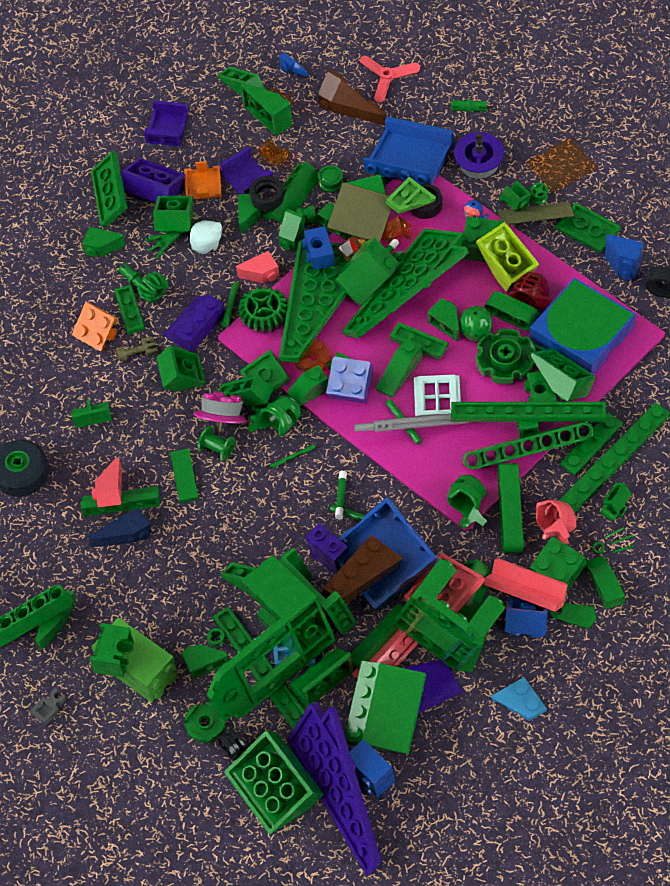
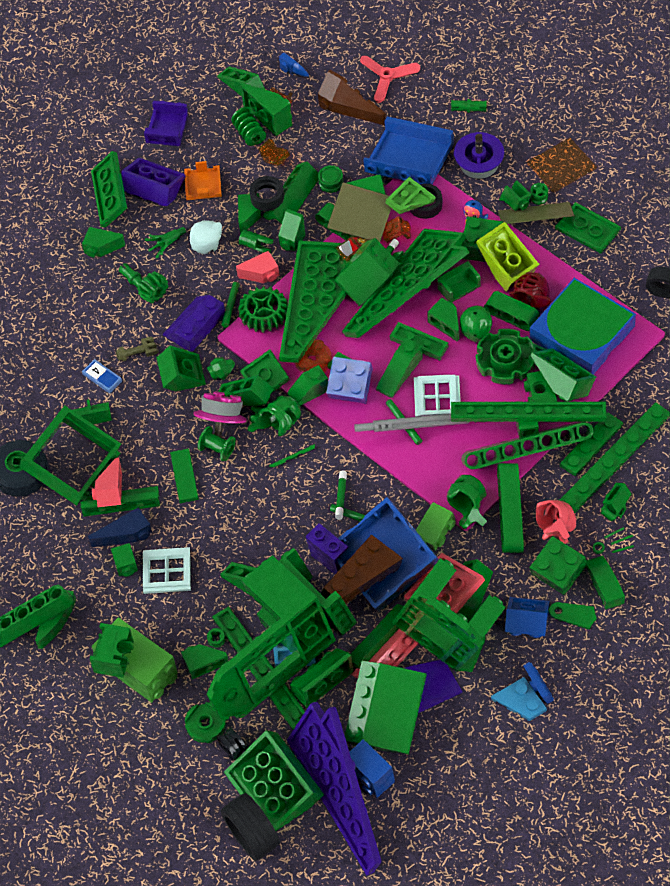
dark grey plate [30,688,66,726] -> none
piece [72,302,117,351] -> none
green tile [114,284,145,335] -> none
green brick [153,196,194,233] -> none
dark purple panel [219,147,273,195] -> none
green wheel [296,205,317,225] -> none
blue brick [302,226,335,270] -> none
coral panel [484,558,568,612] -> none
blue slope [605,234,643,281] -> none
none -> green window [19,405,121,506]
none -> tile [82,359,122,394]
none -> green brick [111,543,138,577]
none -> light aqua piece [143,547,191,594]
none -> green rock [207,357,235,380]
none -> black tyre [220,793,280,861]
none -> green piece [231,107,266,146]
none -> green hinge [239,229,273,253]
none -> bright green brick [416,502,456,551]
none -> green panel [437,261,481,302]
none -> blue plate [523,662,554,704]

